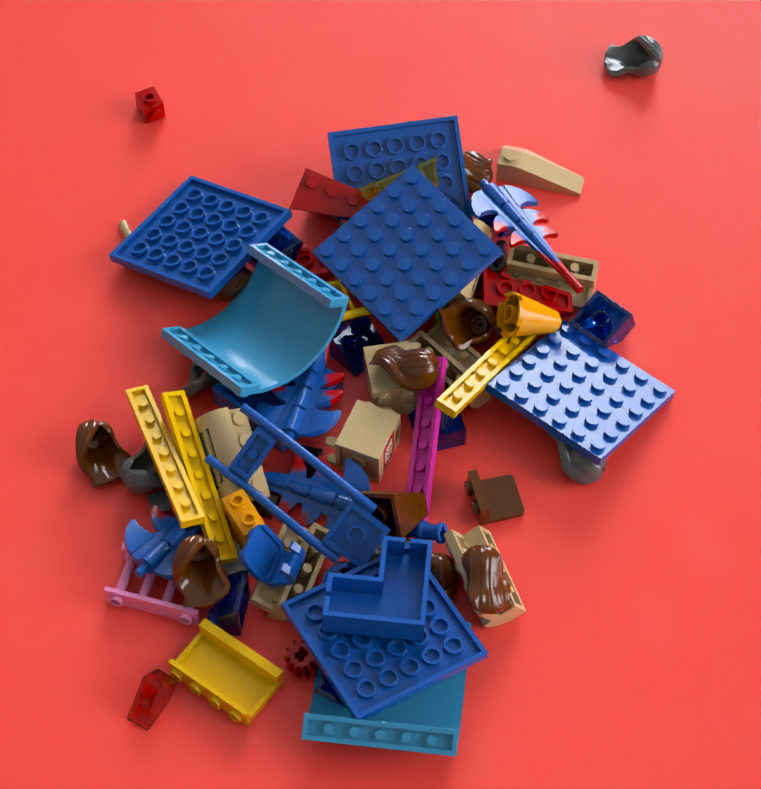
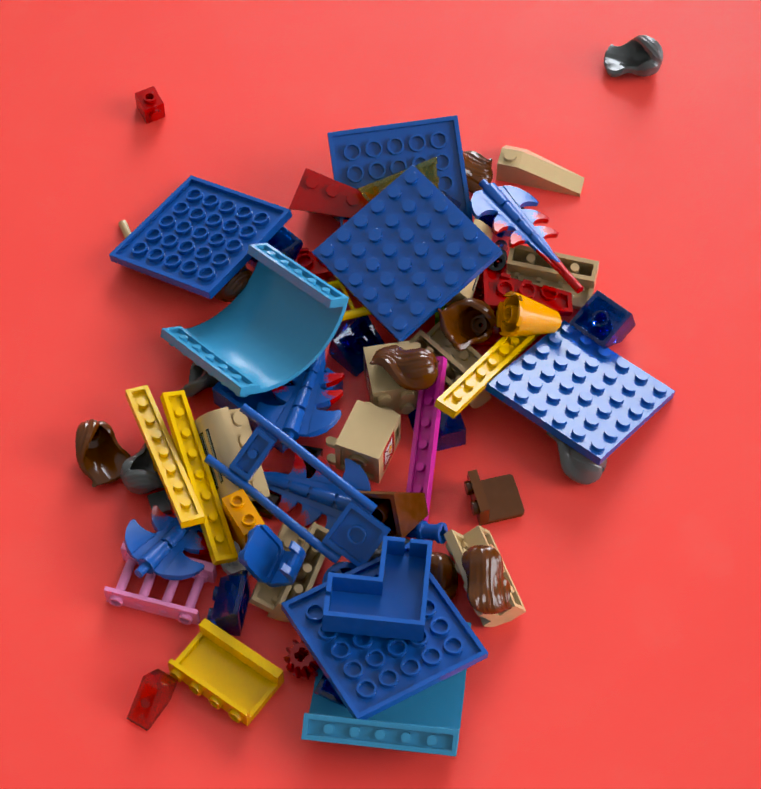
reddish brown piece [172,535,231,607] -> none

